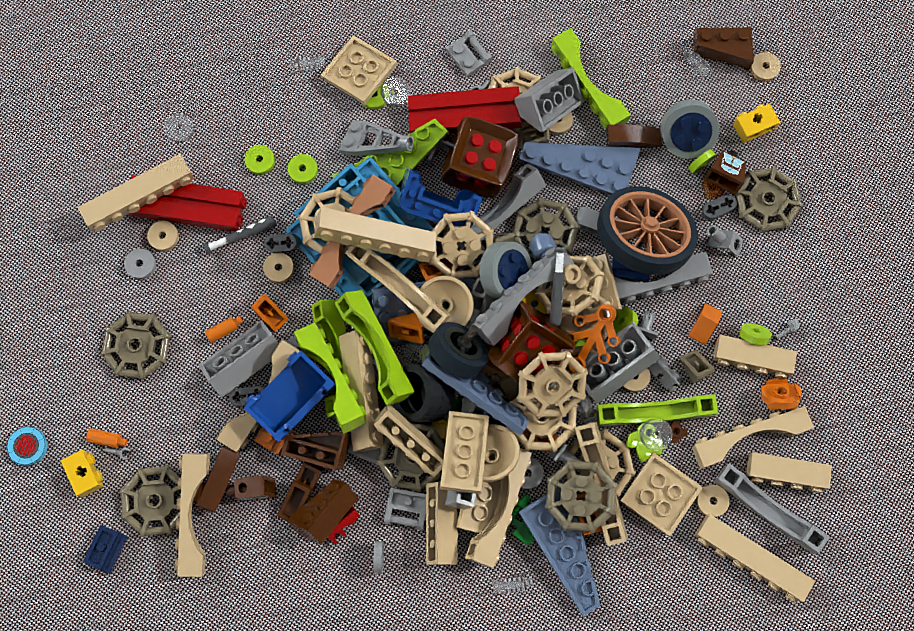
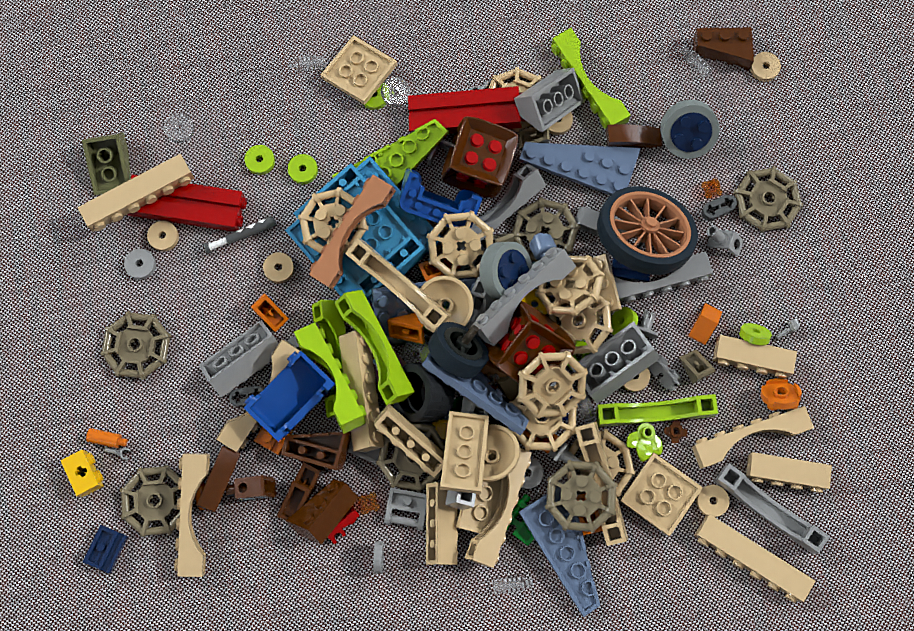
tile [6,426,48,466] -> none
orange cylinder [205,316,244,343] -> none
dark grey beam [264,234,300,252] -> none
tan brick [314,207,436,262] -> none
light grey plate [339,120,414,156] -> none
light grey plate [446,30,493,77] -> none
dark grey piece [549,247,567,326] -> none
tan tile [563,264,581,284] -> none
orange plant [568,304,621,373] -> none
clear piece [640,419,673,451] -> none
lime piece [688,149,717,175] -> none
reddish brown torso [704,150,746,195] -> none
yellow brick [733,104,780,143] -> none
none -> olive slope [82,132,131,195]
none -> clear orange plate [358,492,380,515]

